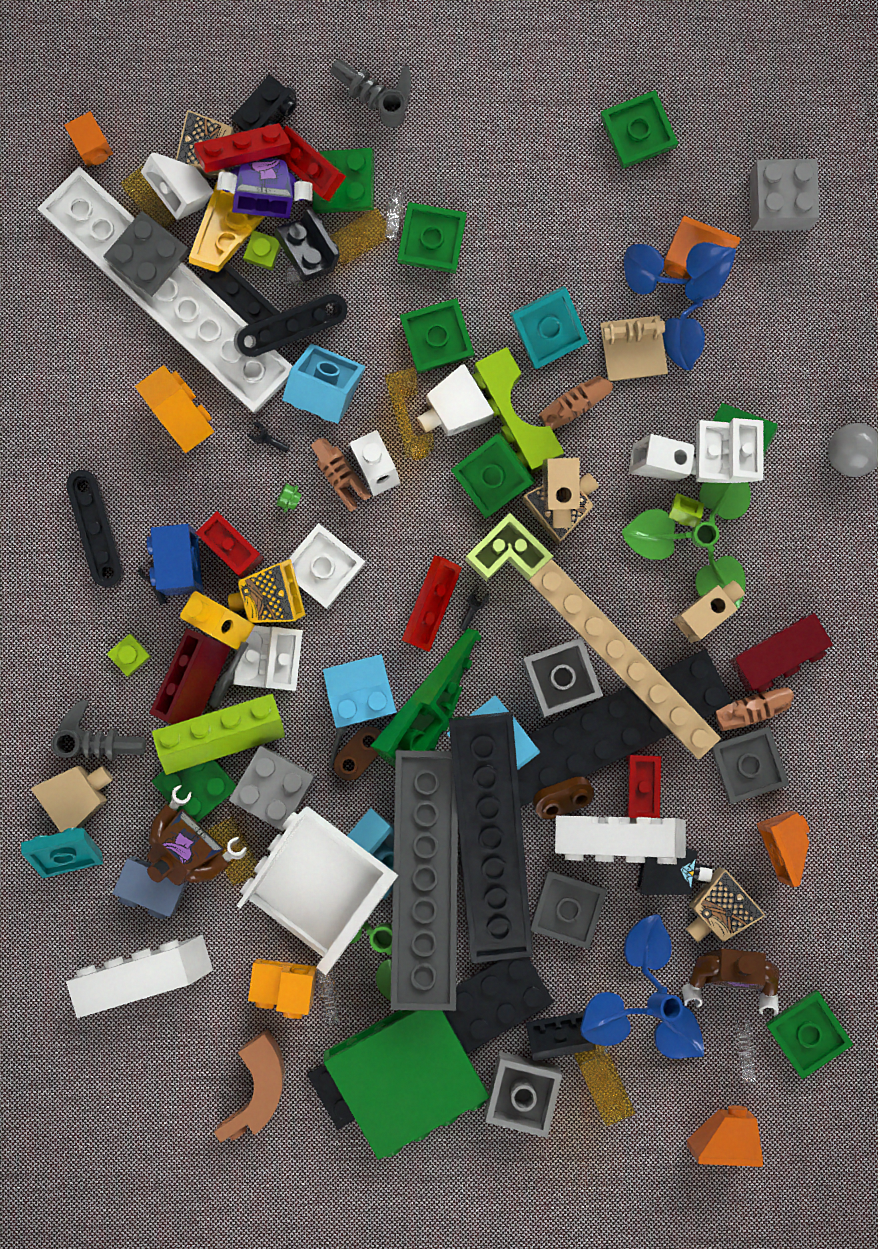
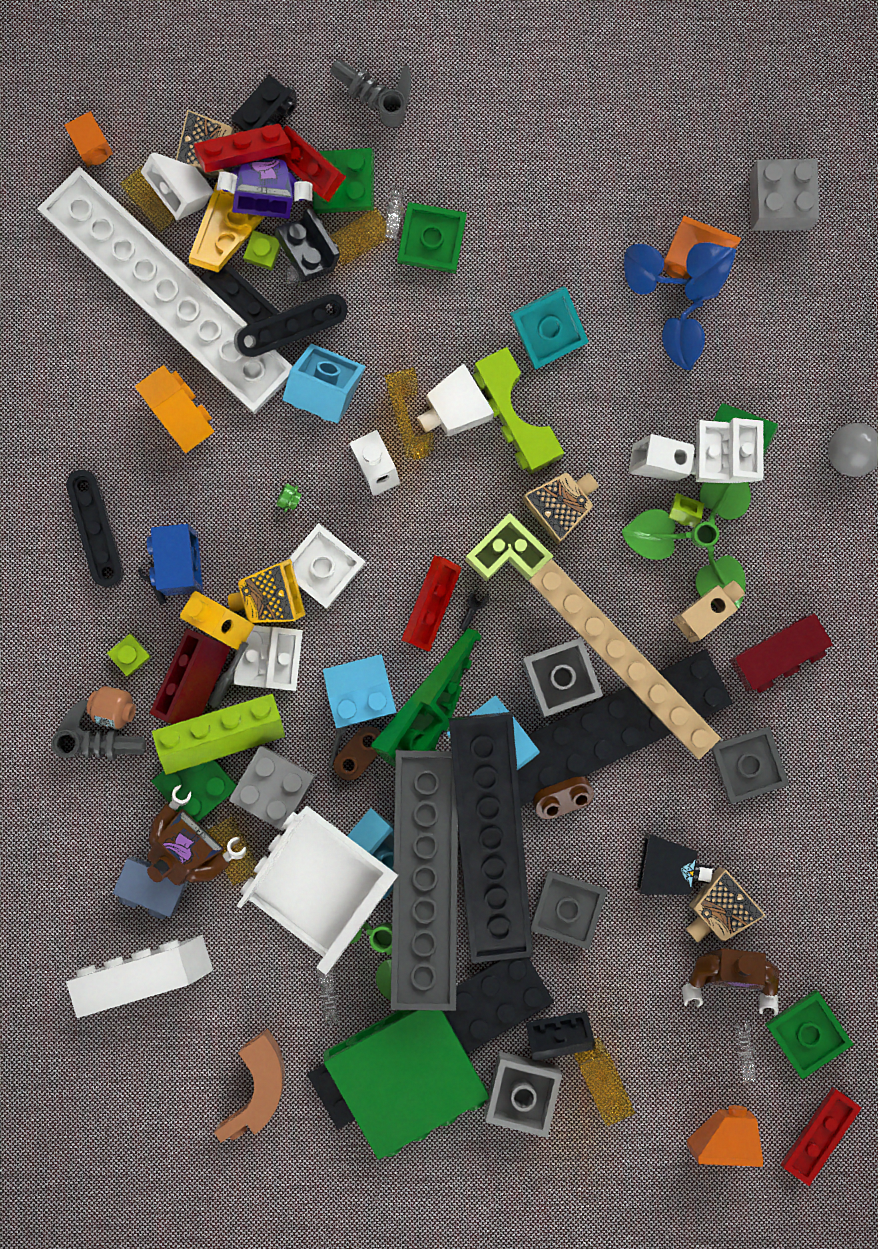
teal plate [21,828,103,878] -> none
tan torso [31,765,113,833] -> none
dark grey plate [103,211,190,297] -> none
red panel [195,511,264,579] -> none
black hand [247,422,290,453] -> none
light orange brick [248,959,318,1019] -> none
nougat hinge [311,438,371,512] -> none
green plate [400,298,475,375] -> none
green plate [451,433,536,519] -> none
nougat hinge [539,376,614,430] -> none
tan torso [543,458,580,528] -> none
white wedge [555,816,686,864] -> none
blue plant [580,914,704,1059] -> none
green plate [599,90,679,169] -> none
tan hinge [600,315,668,382] -> none
red panel [624,755,661,818] -> none
nougat hinge [715,687,794,731] -> none
orange slope [756,811,810,887] -> none
none -> nougat head [87,686,136,729]
none -> red plate [780,1087,862,1186]

